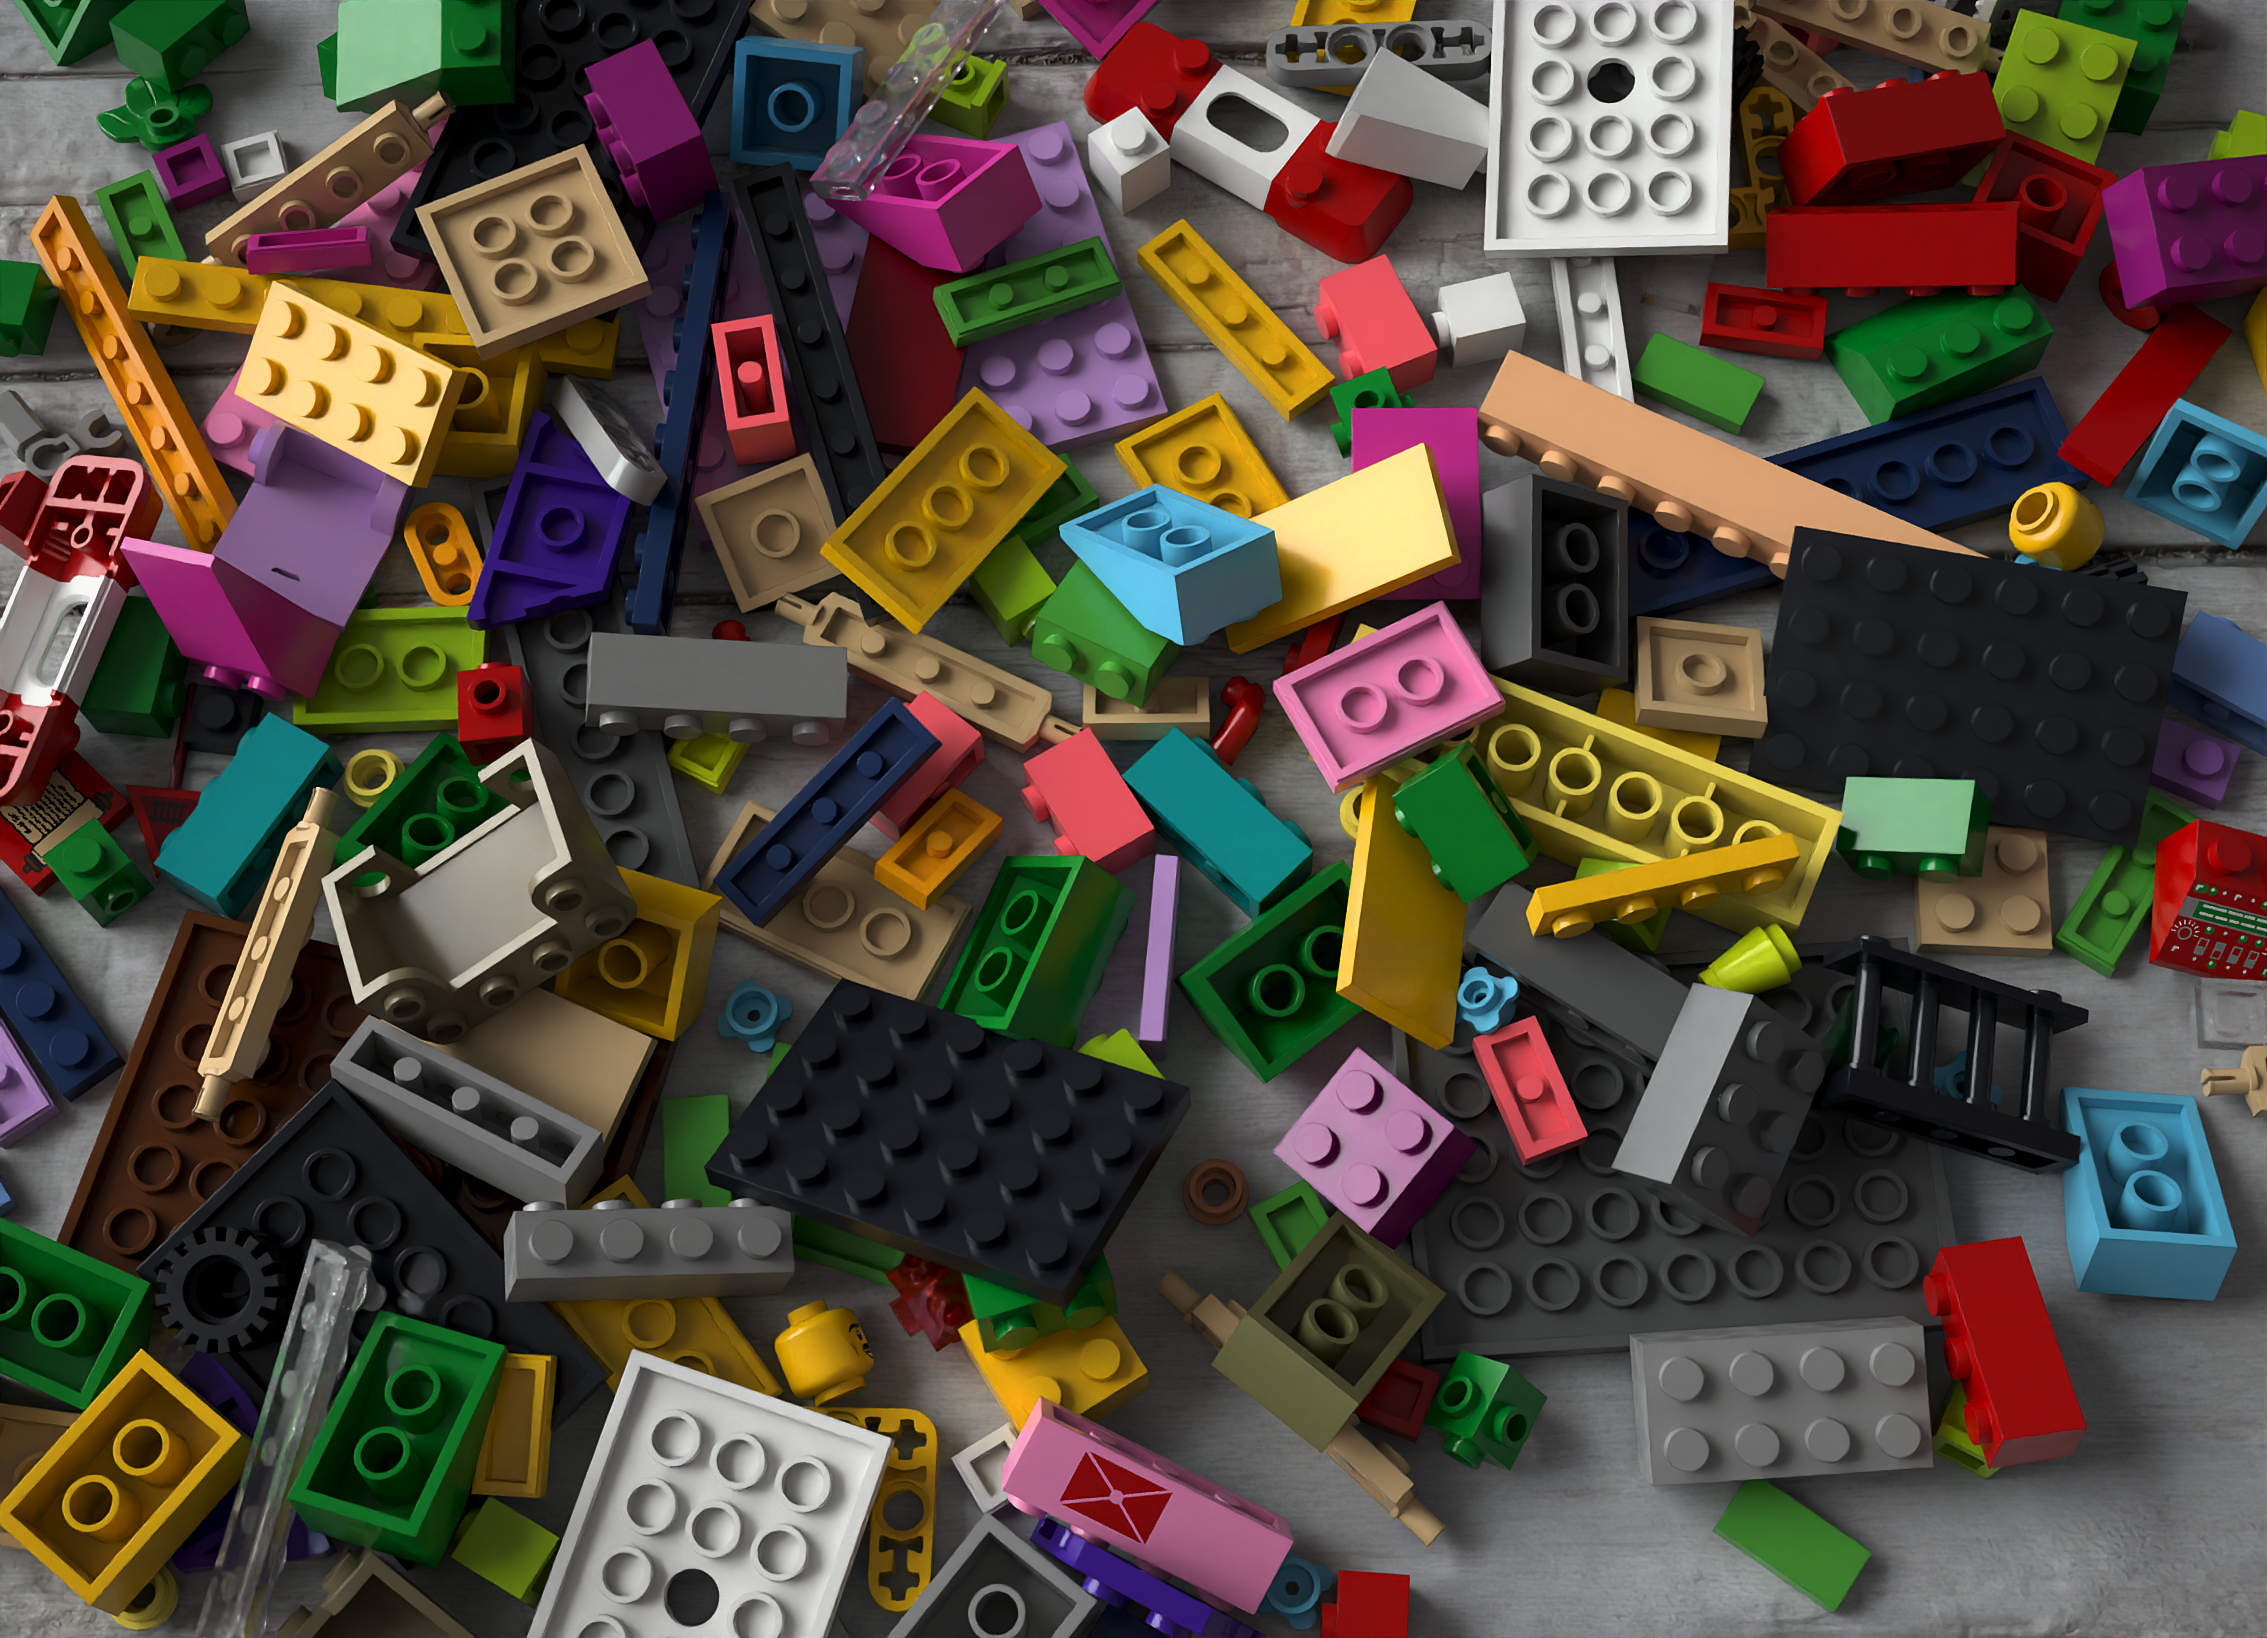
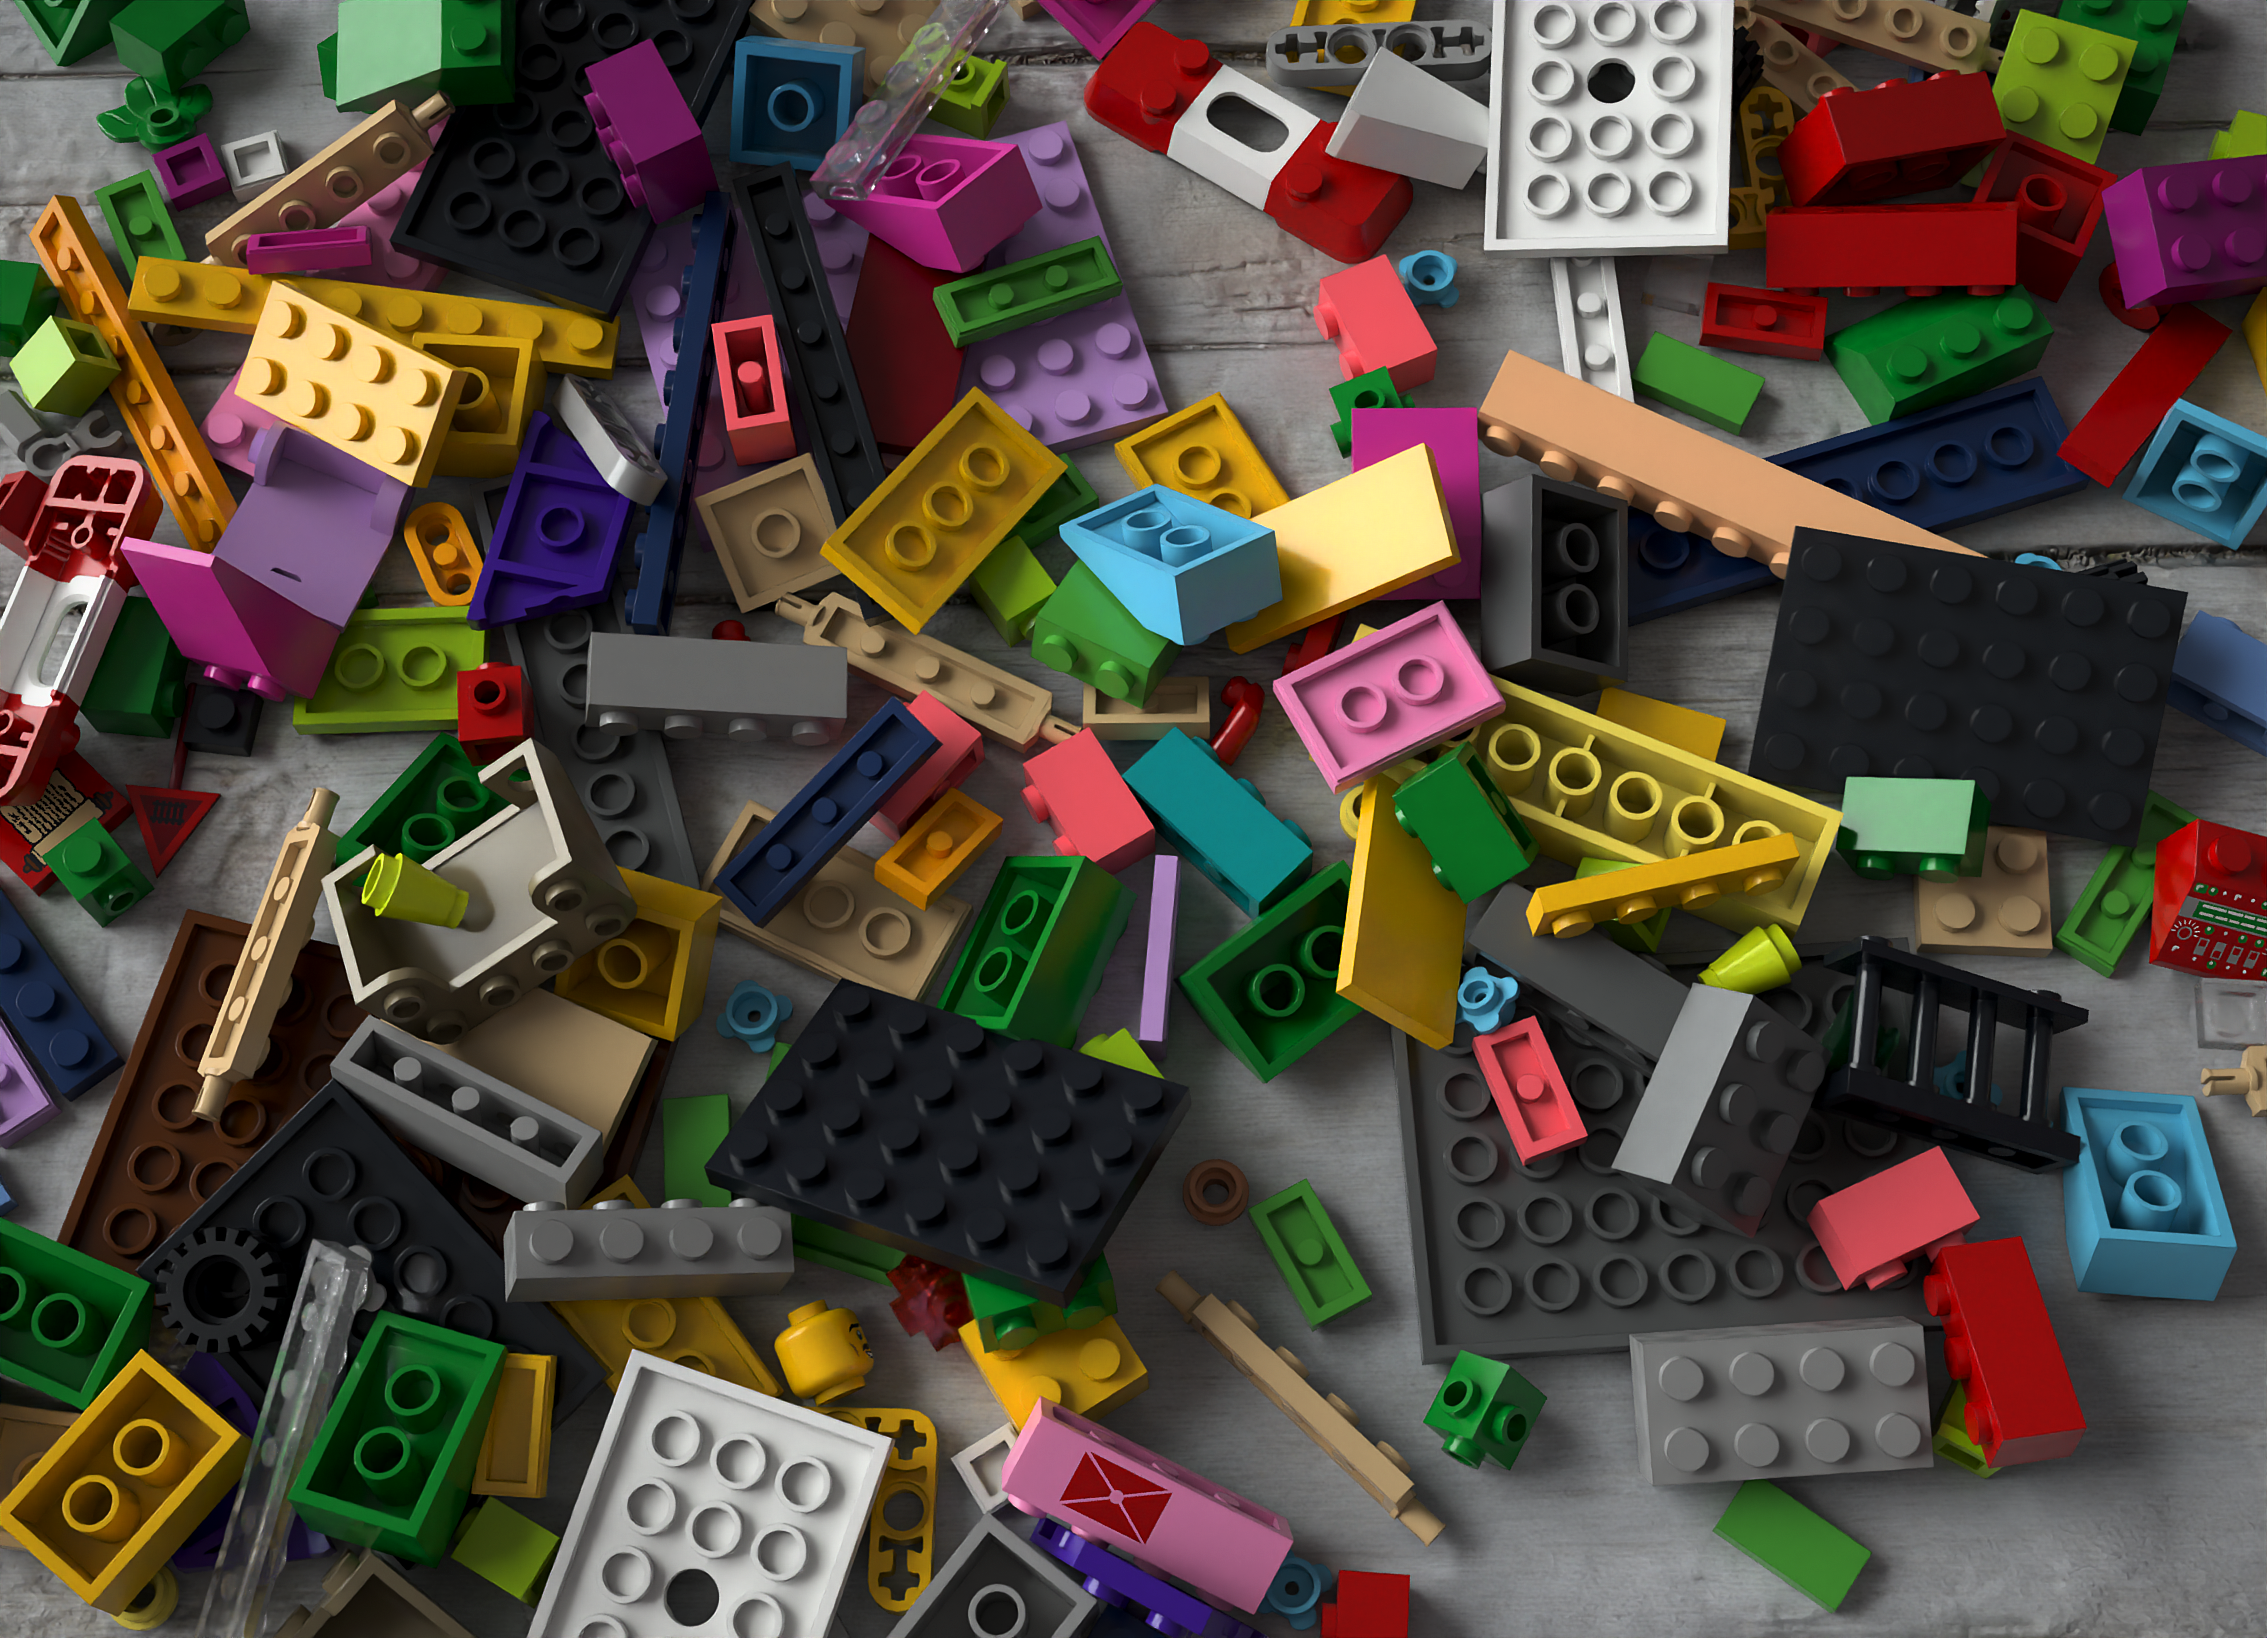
teal brick [154,712,345,920] -> none
light yellow plate [343,749,406,810] -> none
tan plate [415,144,653,361] -> none
neon yellow tile [667,733,751,796] -> none
white brick [1088,106,1171,215] -> none
yellow plate [1137,218,1336,423] -> none
olive slope [1211,1209,1447,1453] -> none
brick [1272,1047,1479,1250] -> none
red plate [1354,1357,1441,1443] -> none
white brick [1429,272,1527,369] -> none
tan plate [1632,616,1768,739] -> none
yellow head [2009,482,2105,572] -> none
medium lavender plate [2149,716,2242,811] -> none
none -> lime brick [9,315,122,418]
none -> neon yellow cone [362,853,469,929]
none -> medium azure plate [1399,250,1459,309]
none -> coral brick [1806,1146,1981,1291]

